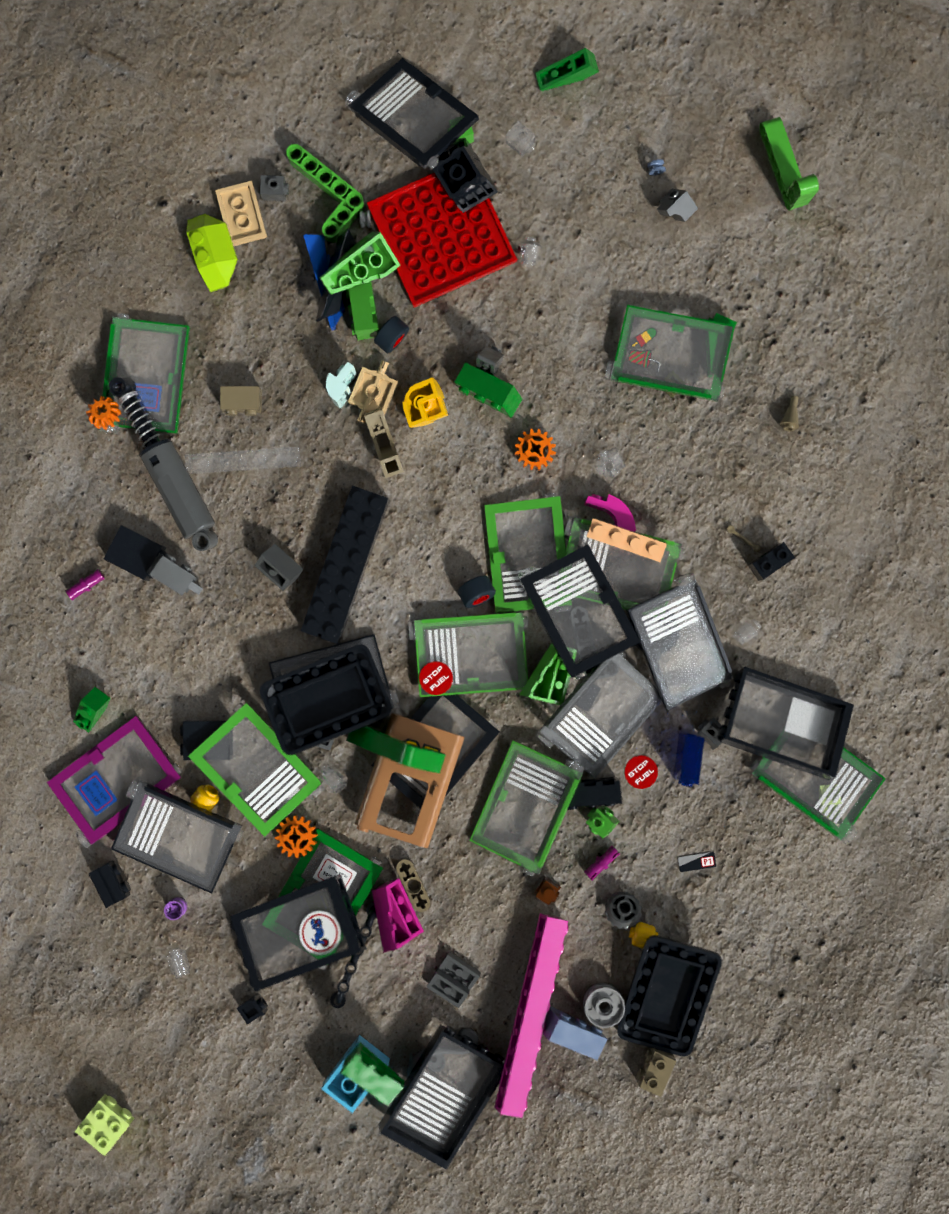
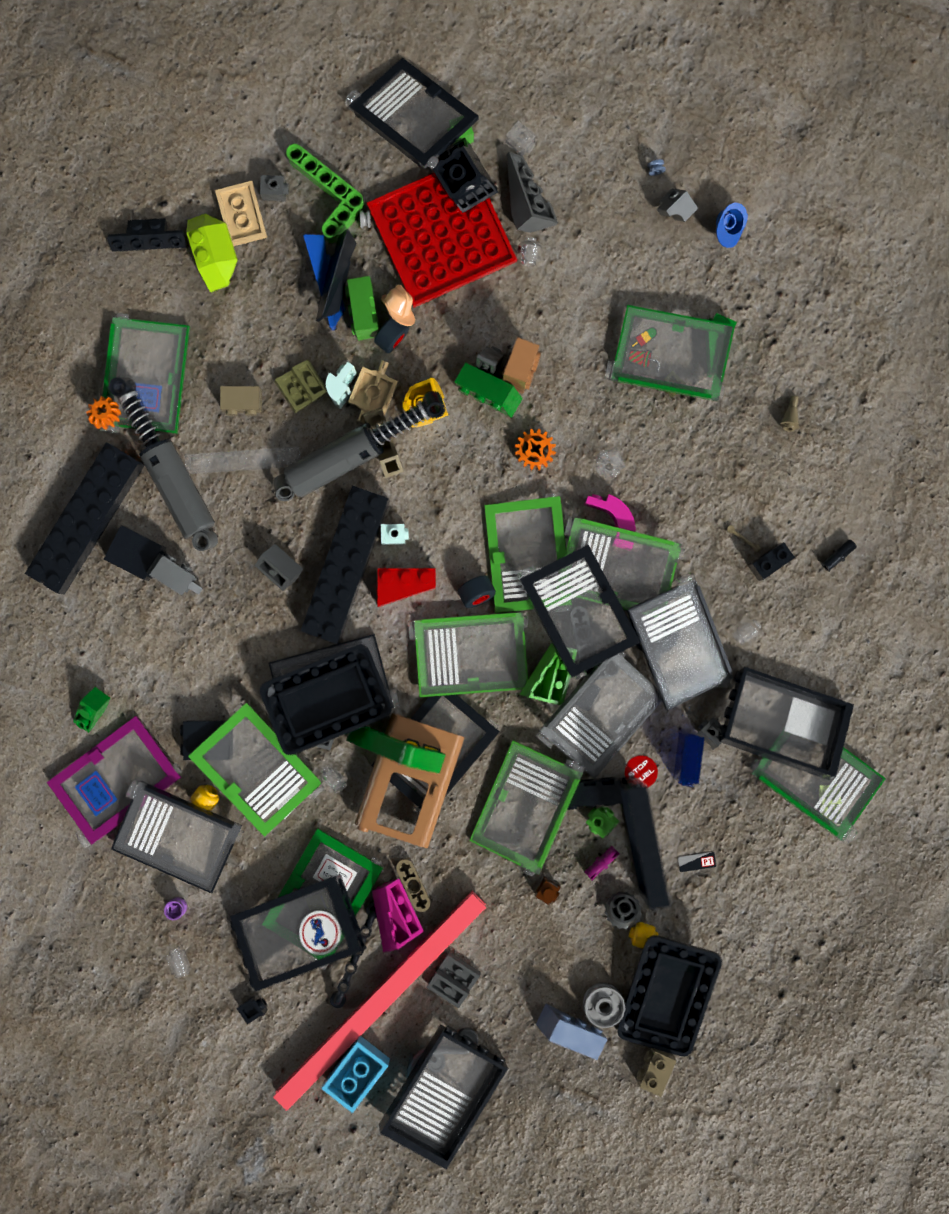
magenta pin [65,569,105,601] -> none
yellowish green brick [75,1094,135,1156] -> none
black brick [88,861,131,908] -> none
orange gear [275,815,318,858] -> none
bright green wedge [320,232,401,294] -> none
wedge [341,1042,405,1106] -> none
red sticker [419,661,453,695] -> none
brick [494,913,568,1118] -> none
green slope [536,48,599,91] -> none
light nougat plate [586,518,667,562] -> none
bright green beam [759,117,819,211] -> none
none -> black piece [25,442,145,595]
none -> black bracket [107,218,187,252]
none -> dark grey piece [273,391,445,501]
none -> coral piece [273,890,486,1111]
none -> olive slope [274,359,327,413]
none -> red wedge [377,568,436,607]
none -> light nougat piece [381,284,415,326]
none -> light aqua brick [381,524,409,545]
none -> medium nougat brick [503,337,541,394]
none -> dark grey wedge [507,152,558,233]
none -> black window [620,776,670,910]
none -> blue piece [716,203,748,248]
none -> black axle [821,539,857,572]

